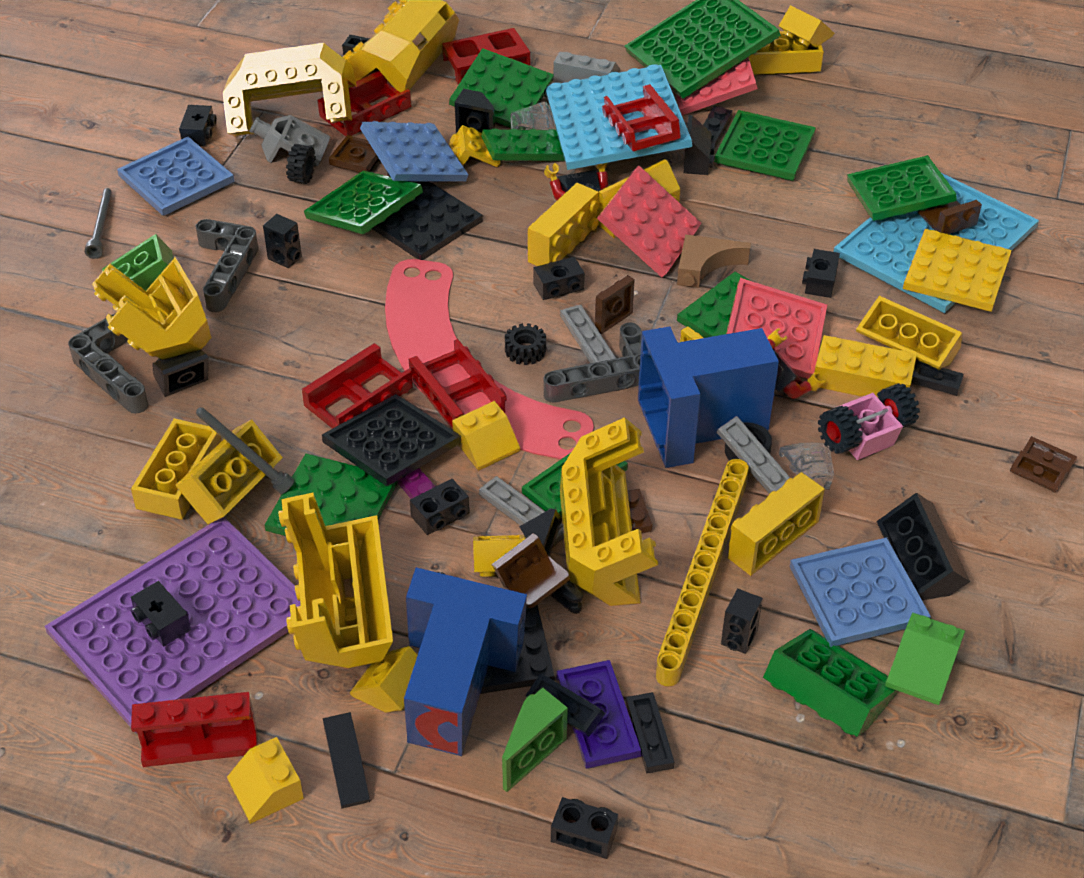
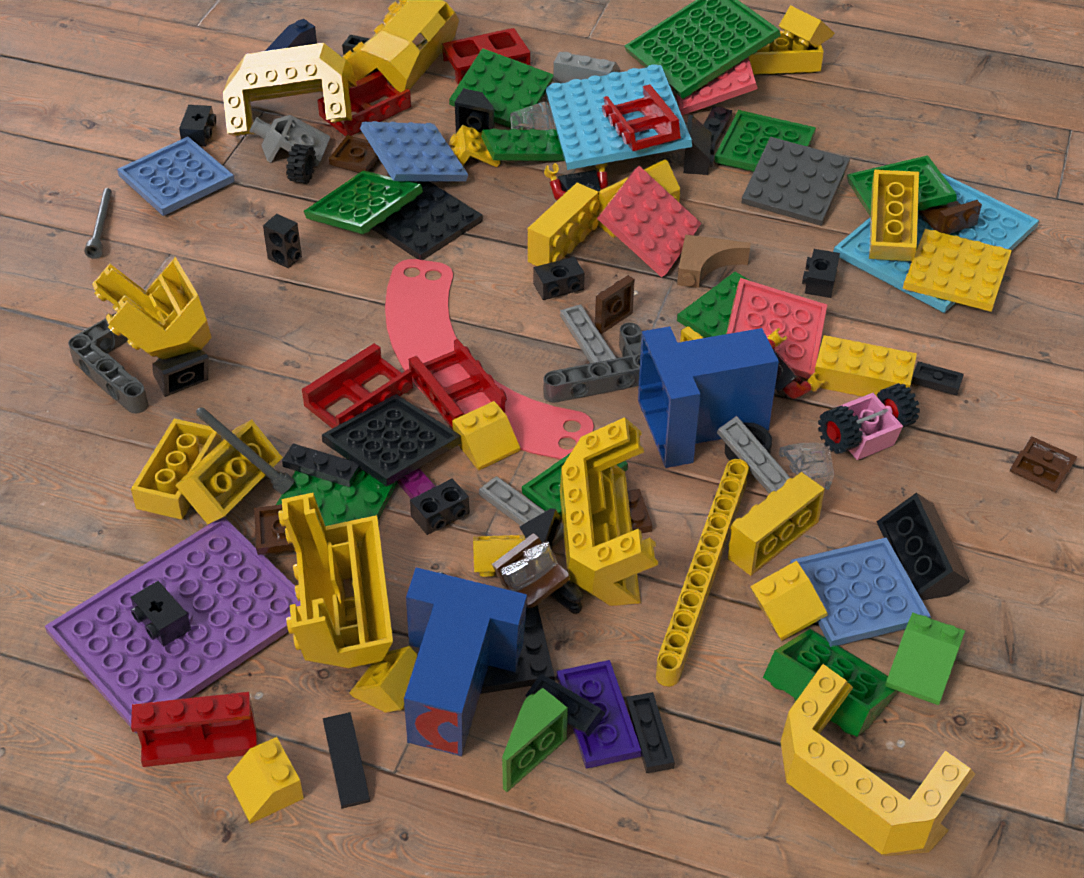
bright green slope [102,234,174,291] -> none
dark grey beam [195,219,258,312] -> none
black tyre [505,323,546,365] -> none
black brick [551,797,618,859] -> none
black brick [721,588,763,654] -> none
yellow slope [856,296,962,369] -> none
none -> reddish brown plate [254,504,295,555]
none -> dark blue slope [265,18,317,51]
none -> black plate [282,443,361,487]
none -> clear slope [501,541,558,592]
none -> dark grey plate [741,137,850,226]
none -> yellow slope [750,561,828,641]
none -> yellow wedge [780,664,975,856]
none -> yellow brick [869,170,919,261]

